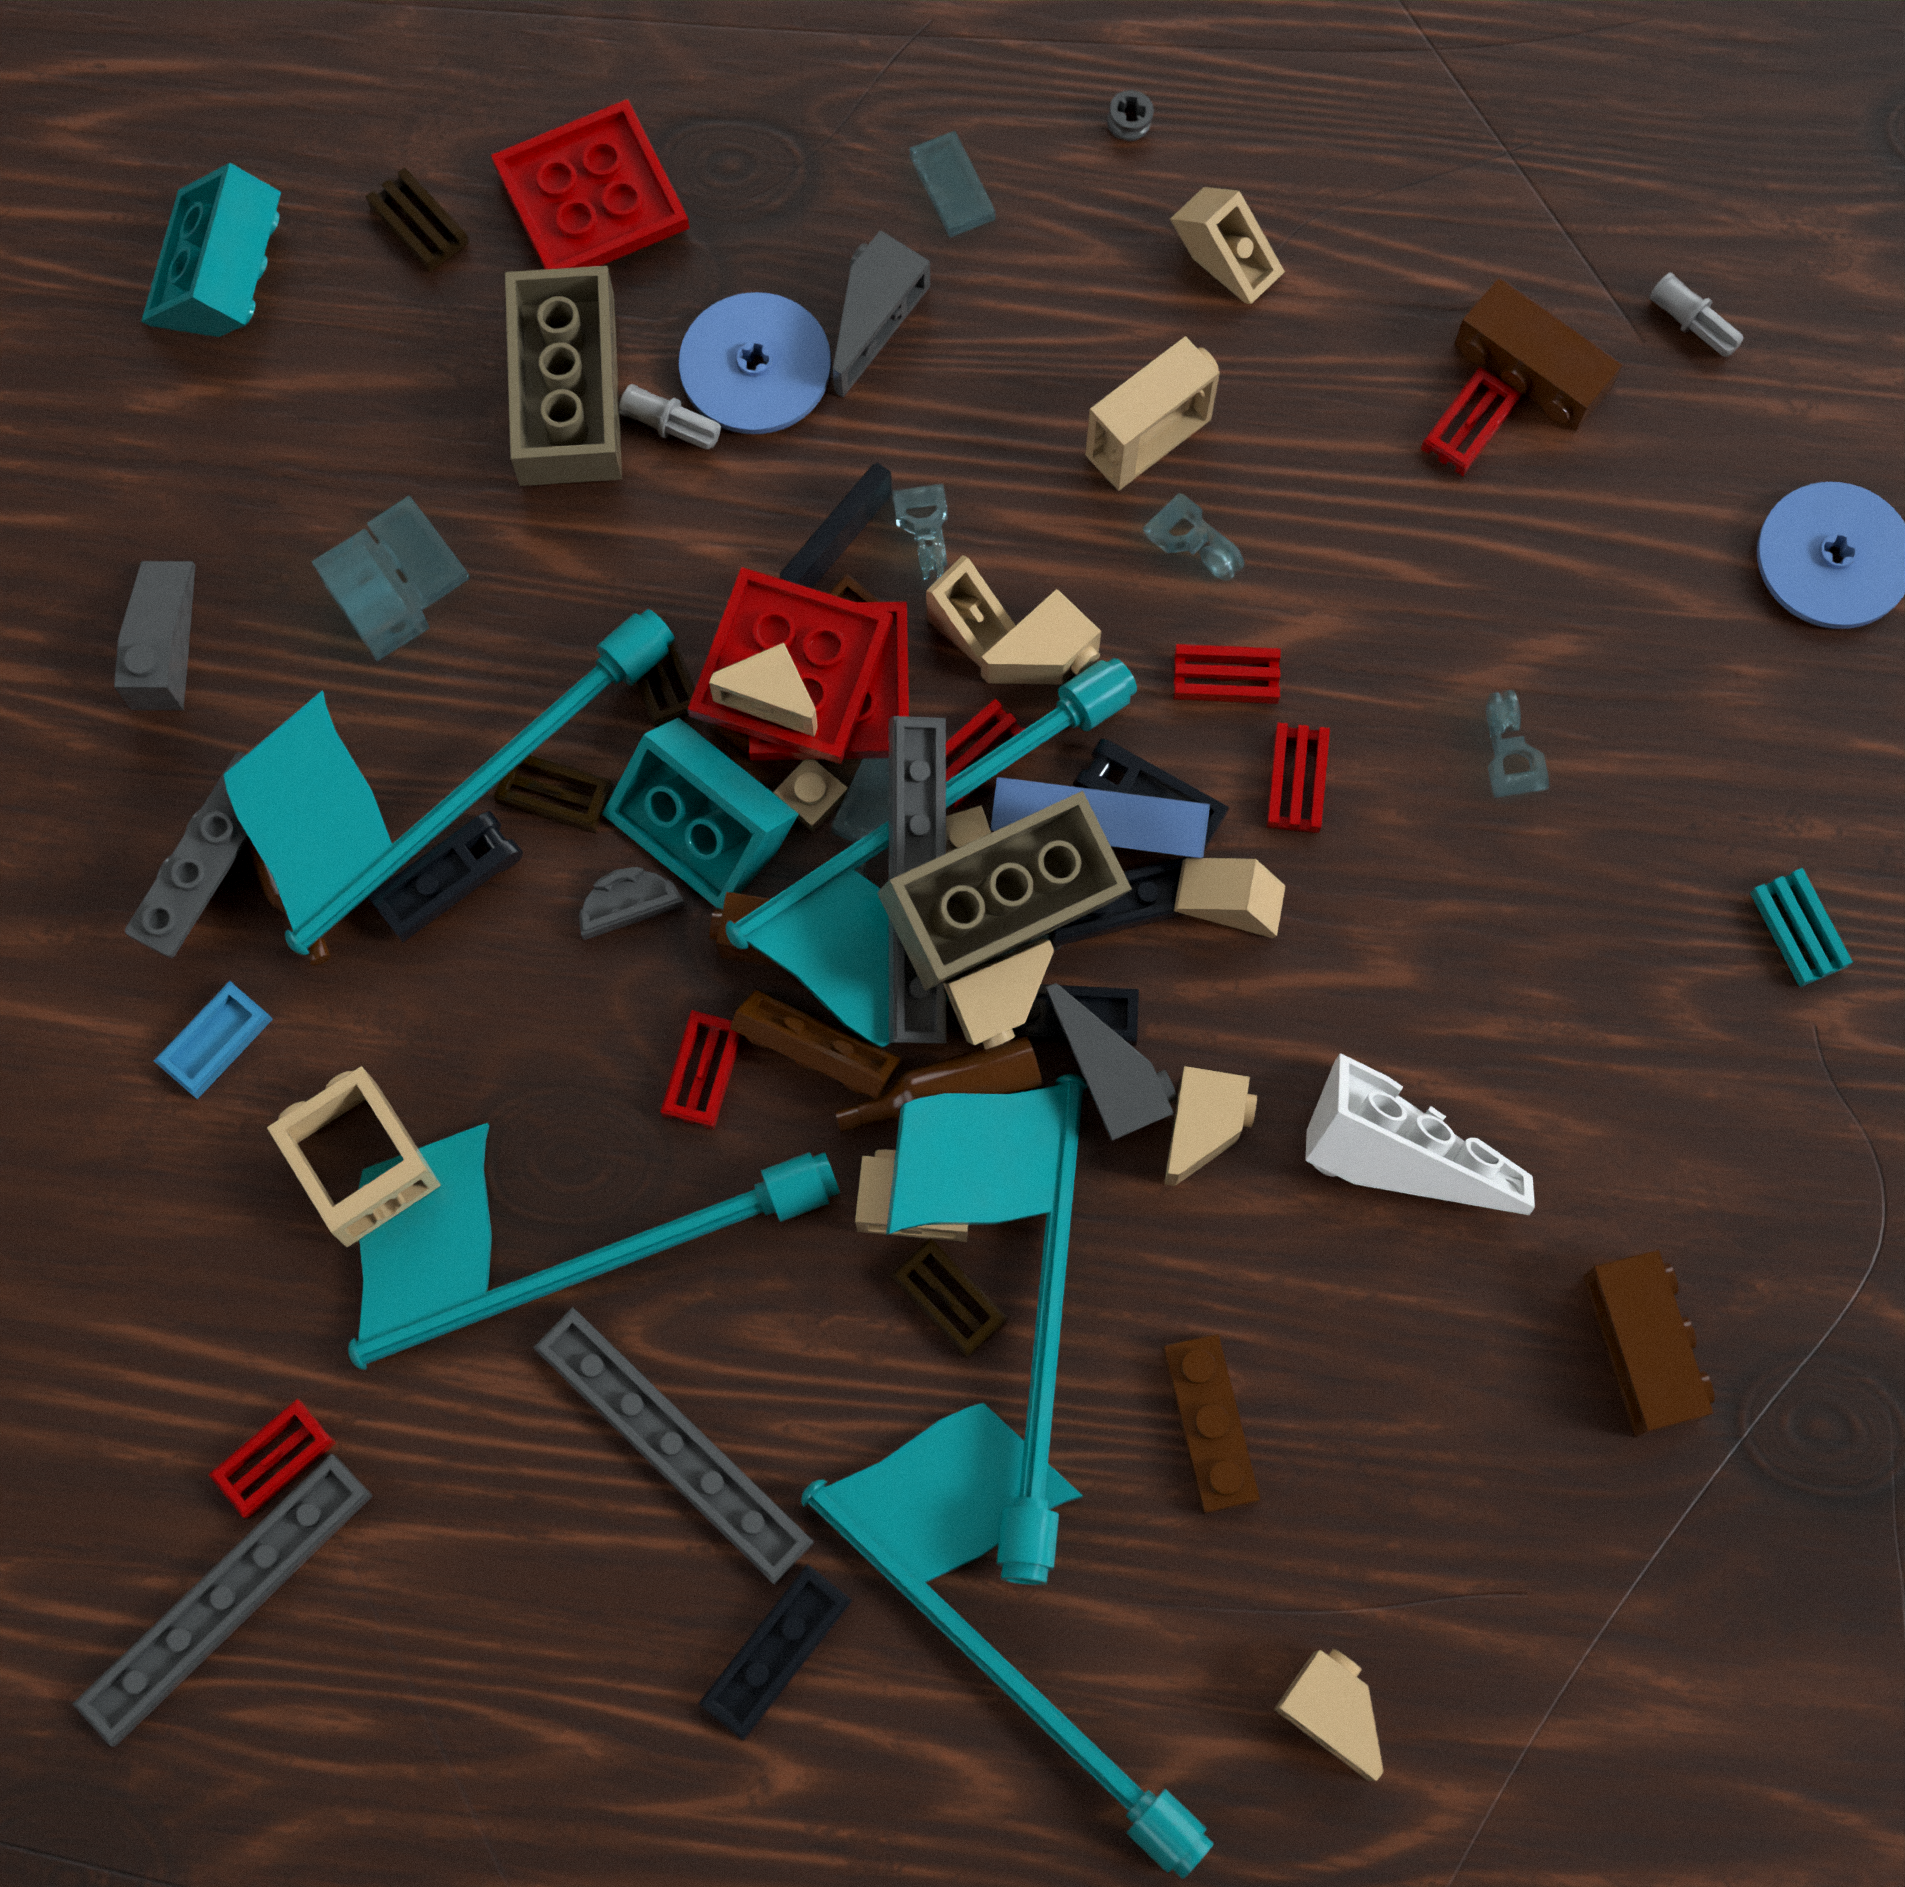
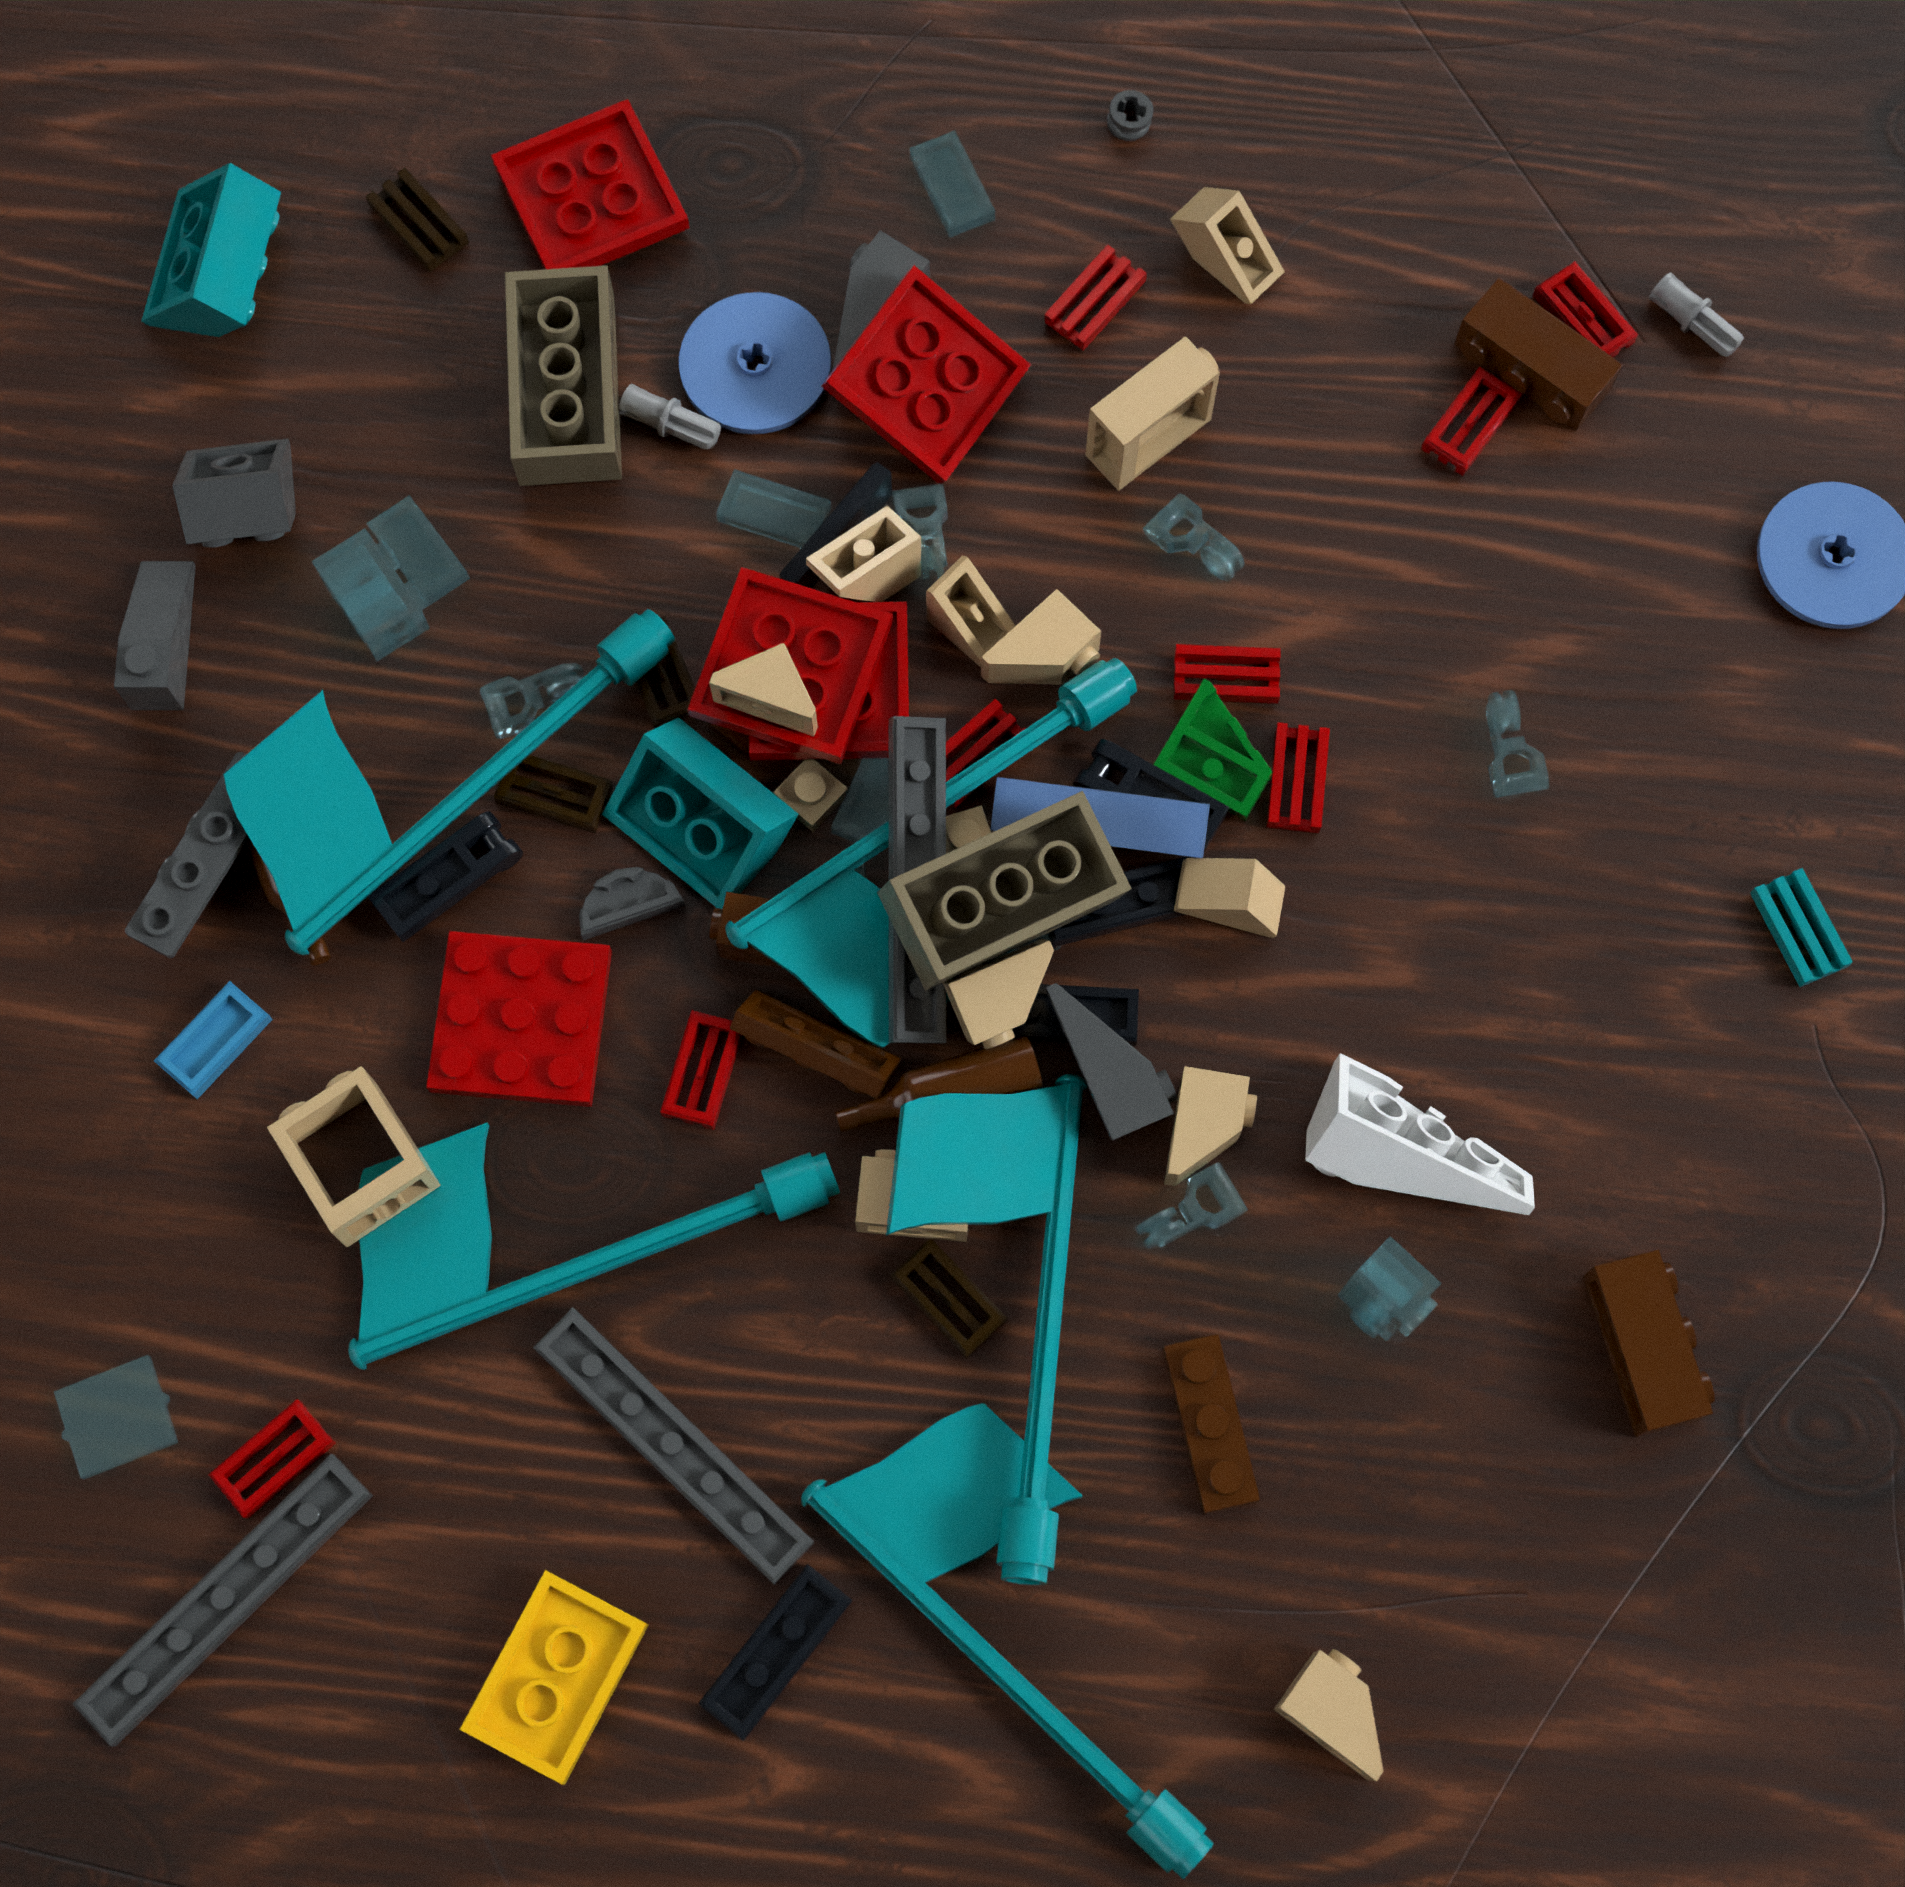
none -> clear light blue piece [54,1355,178,1480]
none -> dark grey slope [172,438,296,548]
none -> red plate [426,931,612,1107]
none -> yellow plate [460,1570,648,1785]
none -> clear light blue piece [480,663,584,739]
none -> clear light blue tile [716,469,831,548]
none -> tan slope [806,505,921,602]
none -> red plate [821,265,1031,485]
none -> red tile [1044,244,1147,351]
none -> clear light blue piece [1136,1162,1248,1249]
none -> green wing [1153,678,1272,821]
none -> clear light blue brick [1337,1236,1441,1342]
none -> red tile [1532,261,1638,357]

